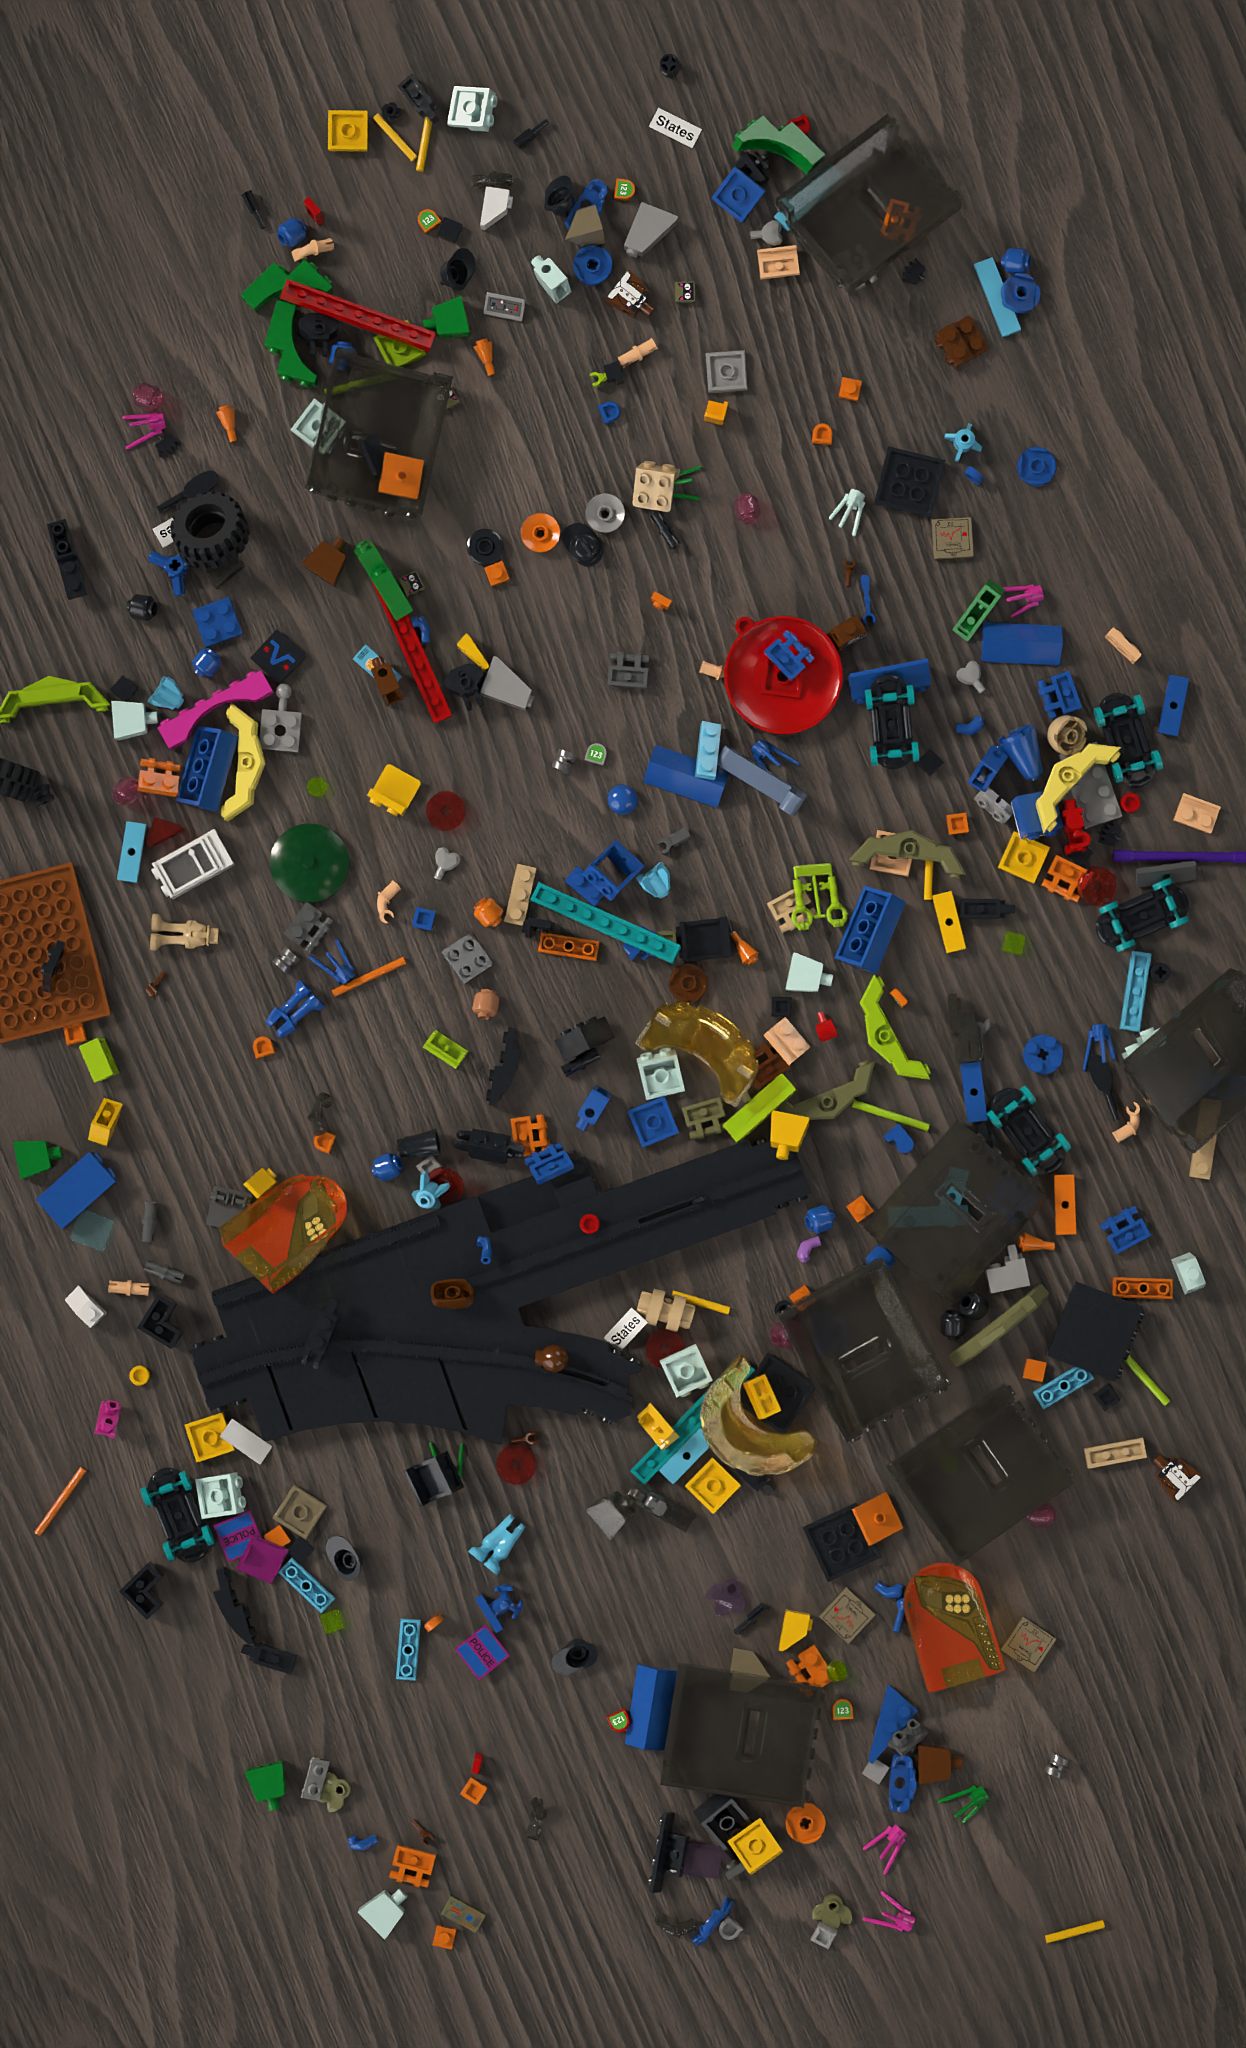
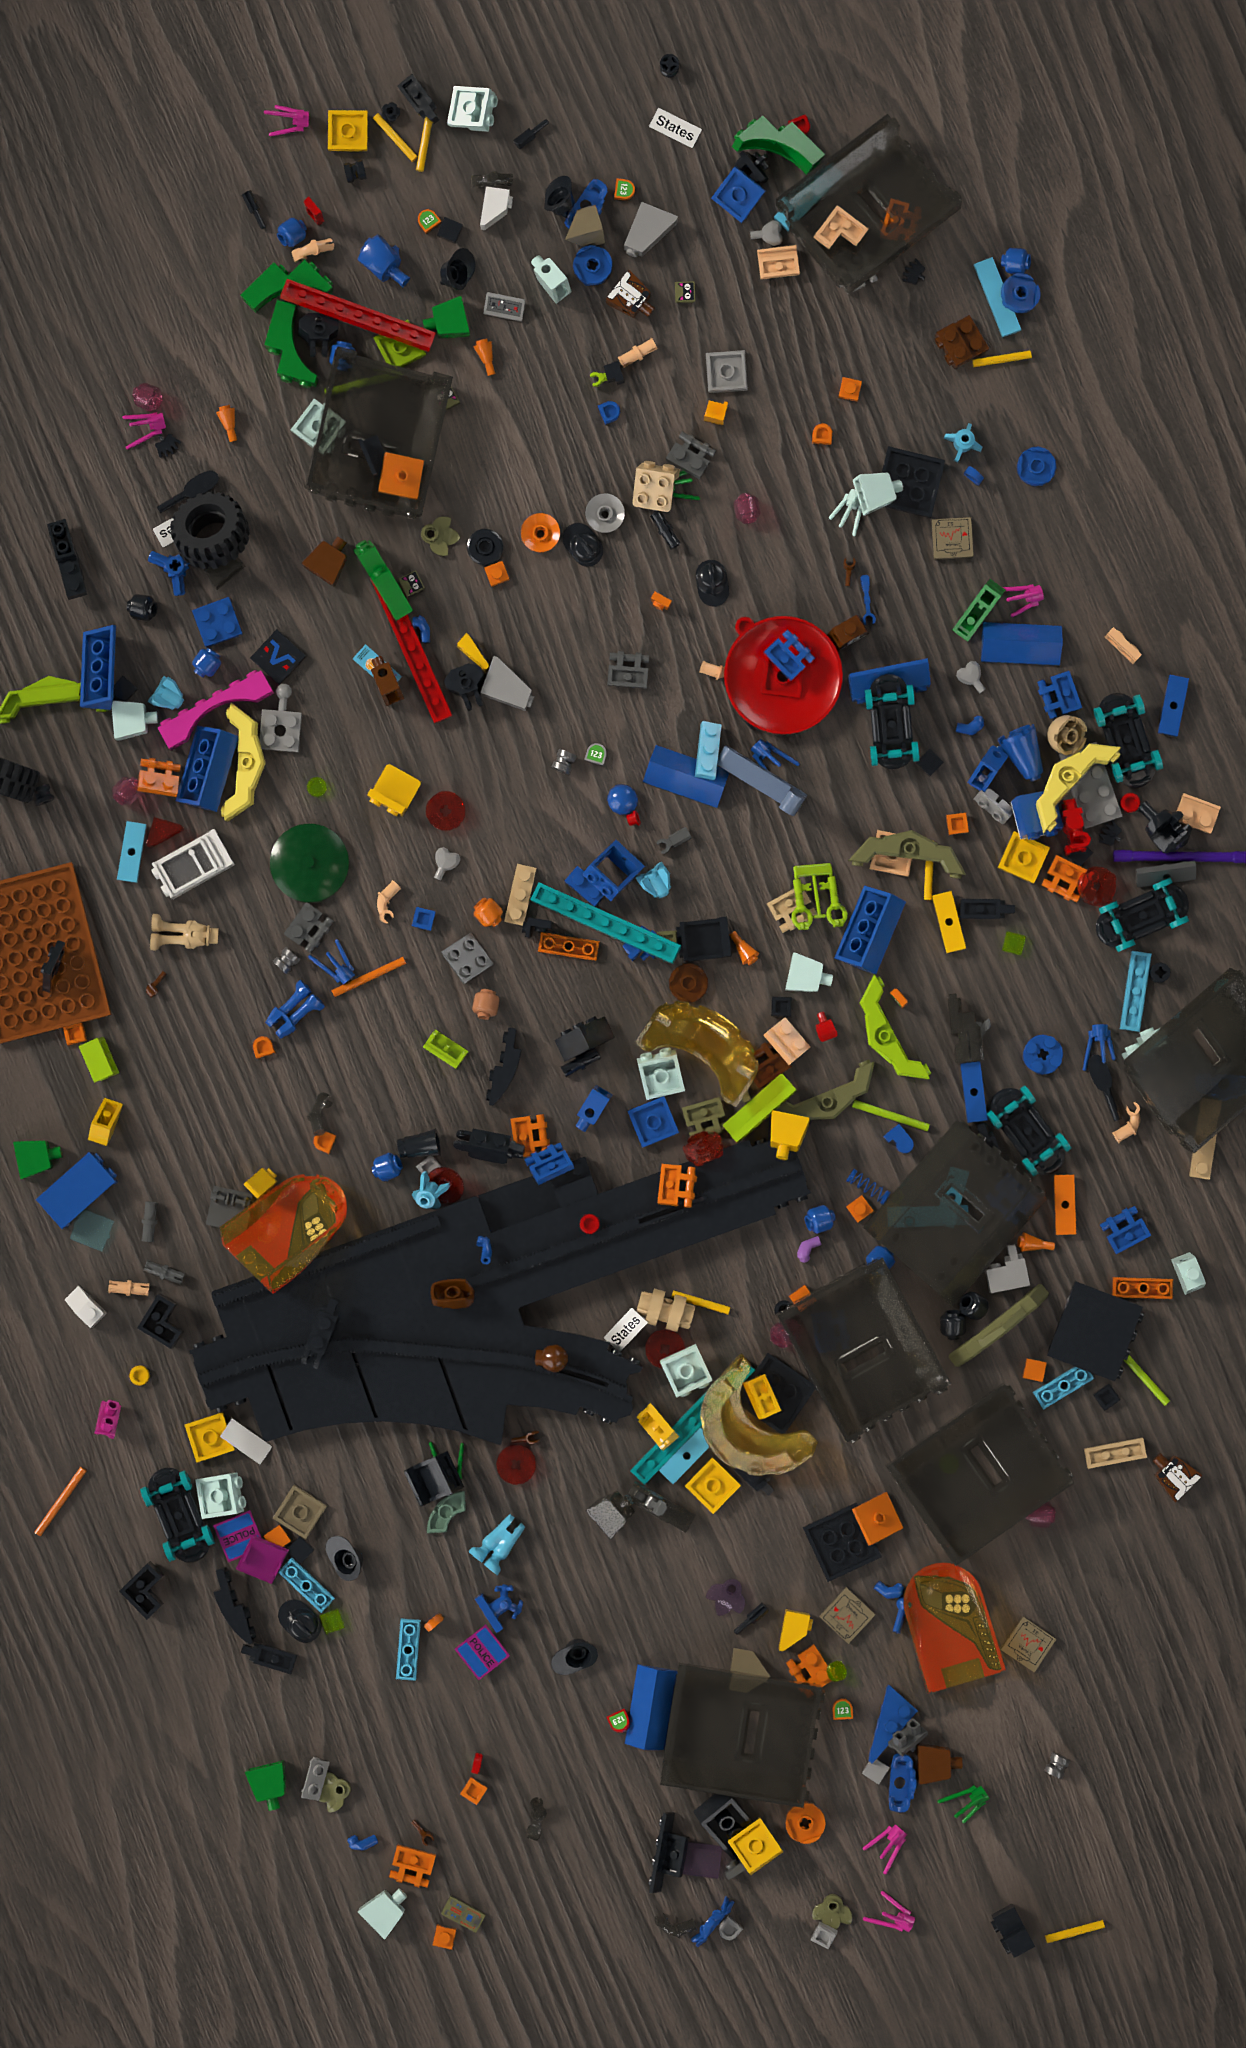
none -> blue slope [80,625,116,710]
none -> dark pink plant [264,105,309,137]
none -> black piece [278,1599,322,1643]
none -> black wheel [343,160,367,183]
none -> blue piece [357,234,410,287]
none -> olive plate [421,516,460,556]
none -> sand green tile [427,1491,466,1533]
none -> red piece [626,810,641,826]
none -> orange plate [657,1164,697,1208]
none -> dark grey plate [666,431,716,480]
none -> clear red plate [683,1131,724,1166]
none -> black piece [696,560,729,607]
none -> light nougat plate [813,205,868,249]
none -> blue piece [846,1169,891,1205]
none -> light aqua torso [853,473,903,516]
none -> yellow bar [972,350,1032,368]
none -> black brick [991,1904,1035,1958]
none -> black piece [1138,801,1192,853]

